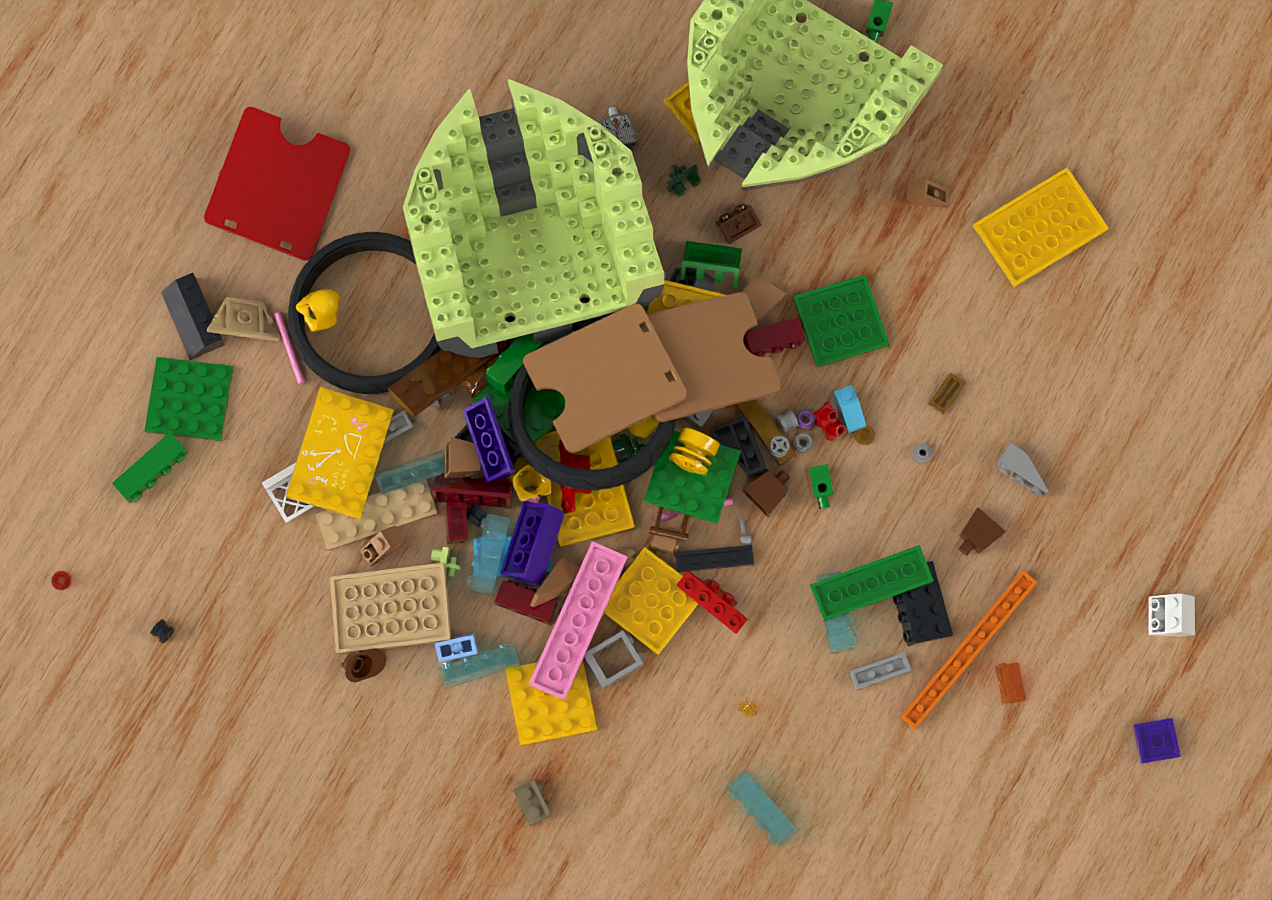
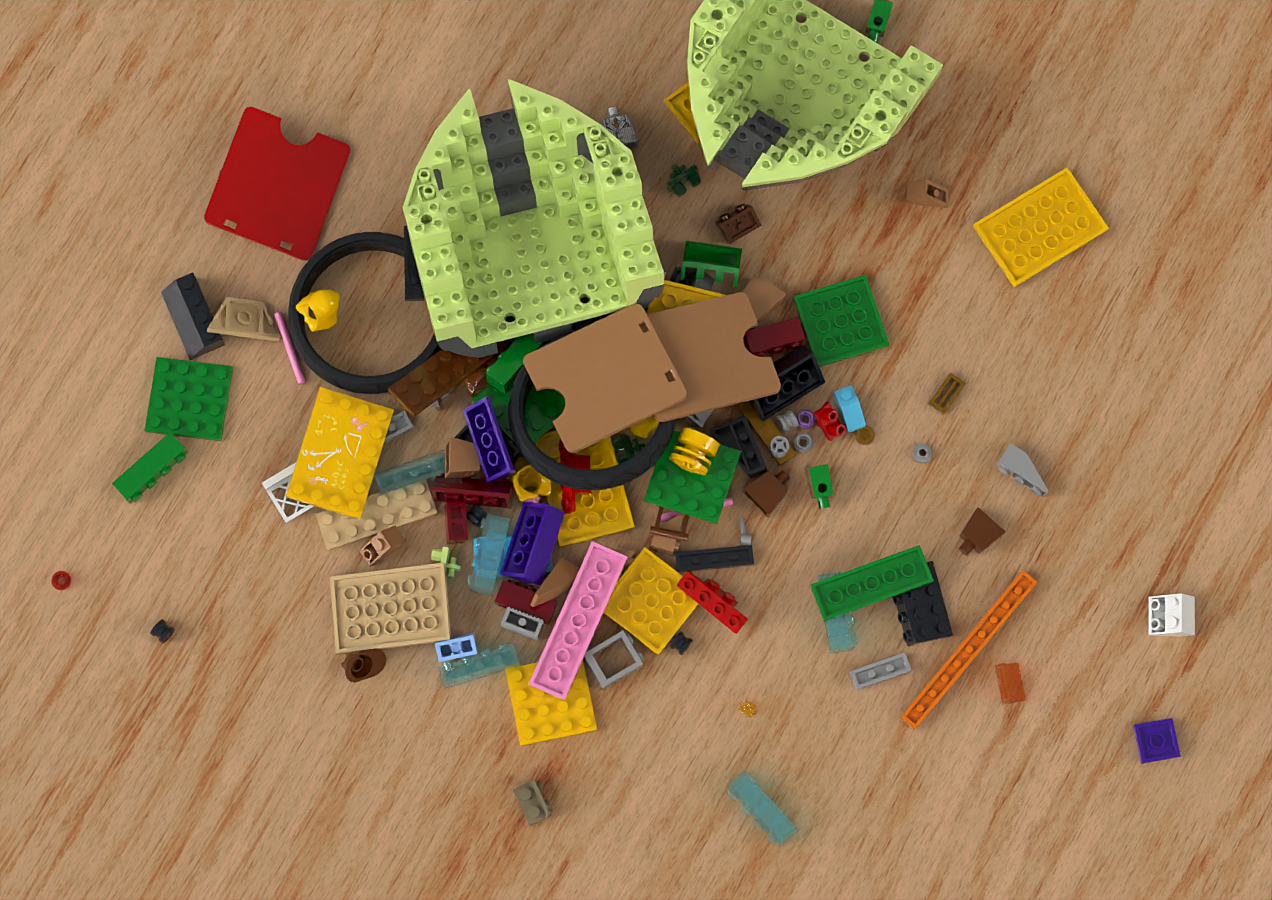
none -> black plate [404,226,424,301]
none -> light grey brick [501,607,544,641]
none -> black wheel [669,631,693,655]
none -> black slope [749,344,825,421]

